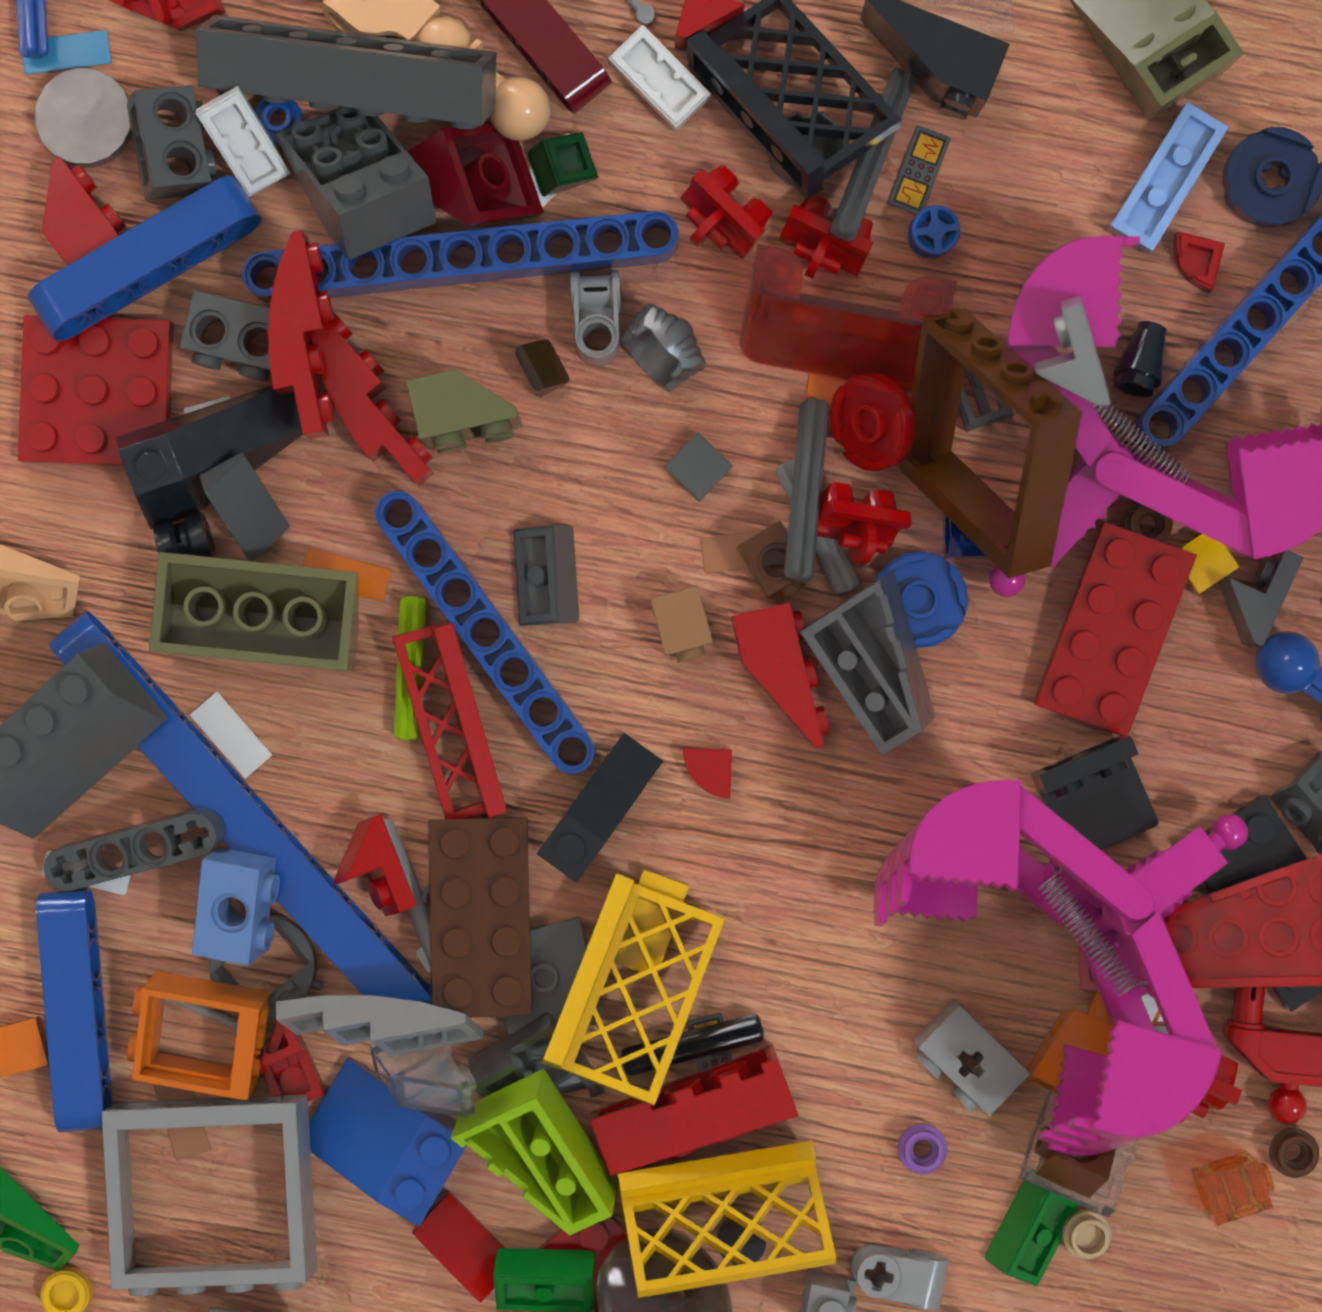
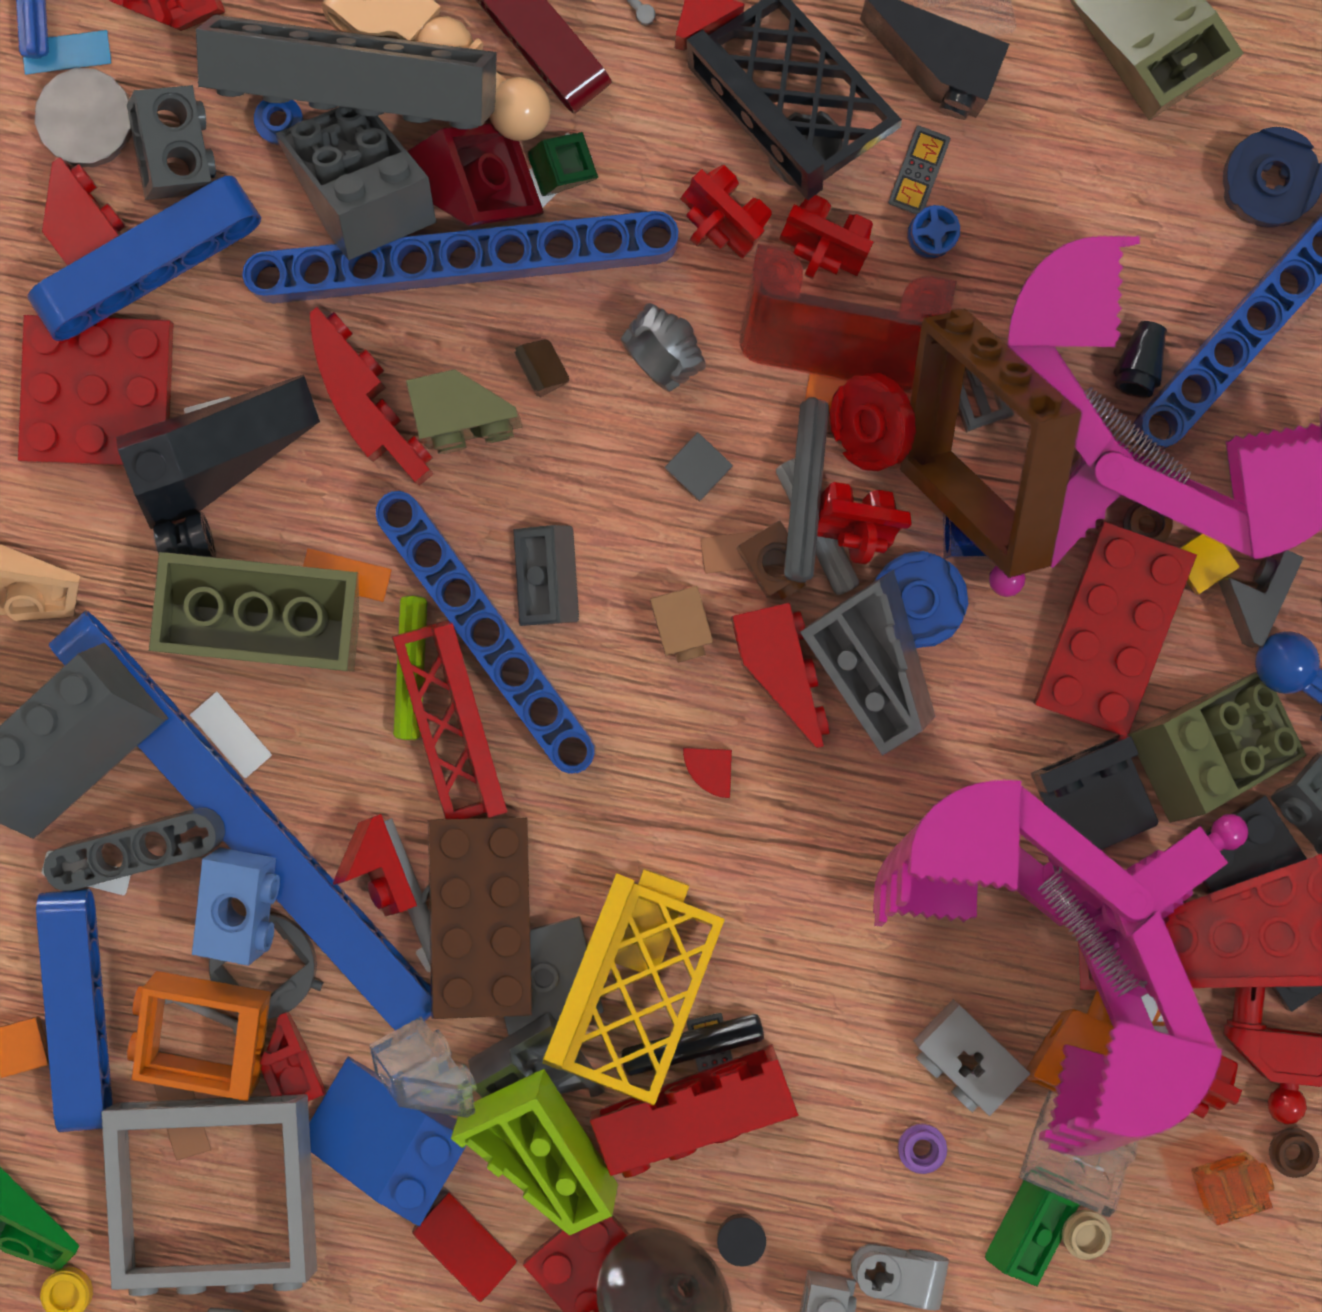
dark grey brick [180,290,271,382] -> none
white plate [196,85,291,197] -> none
dark grey slope [199,452,290,561] -> none
red slope [268,230,334,440] -> none
light grey slope [276,995,483,1056] -> none
green slope [493,1248,595,1312] -> none
black slope [537,733,663,883] -> none
light grey piece [570,270,621,367] -> none
white plate [608,25,711,131] -> none
yellow fence [618,1140,836,1298] -> none
dark grey axle [830,68,916,242] -> none
reddish brown brick [1034,1126,1116,1198] -> none
light grey slope [1035,295,1111,407] -> none
light blue plate [1108,102,1229,254] -> none
red tile [1173,231,1225,293] -> none
none -> olive slope [1128,671,1307,823]

